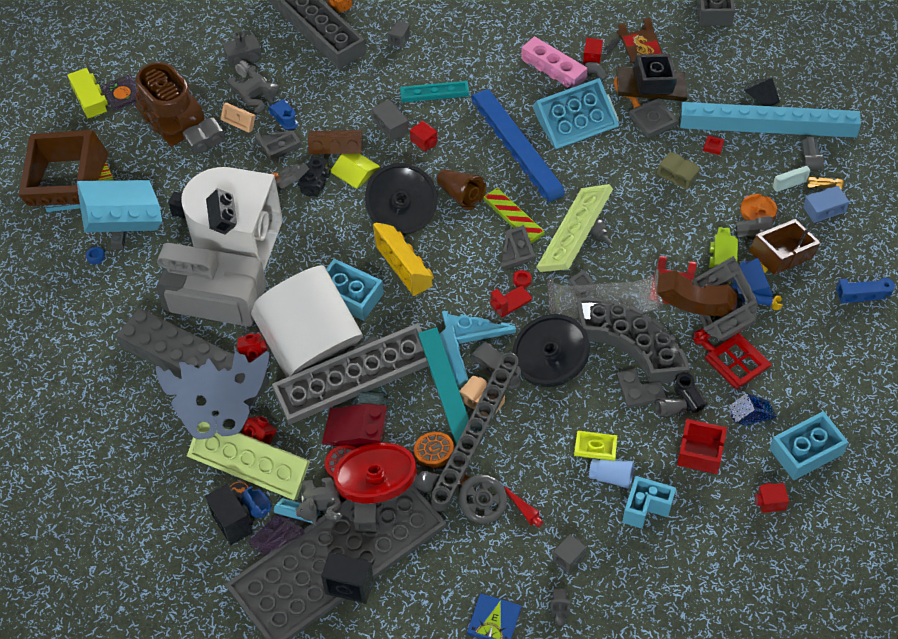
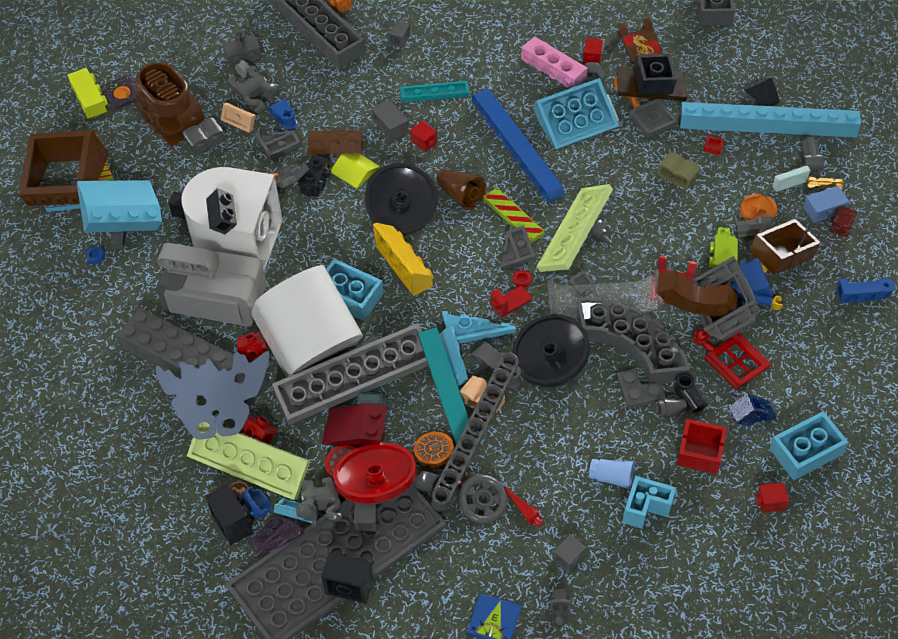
neon yellow slope [574,431,617,461] -> none
none -> clear red brick [830,206,858,238]

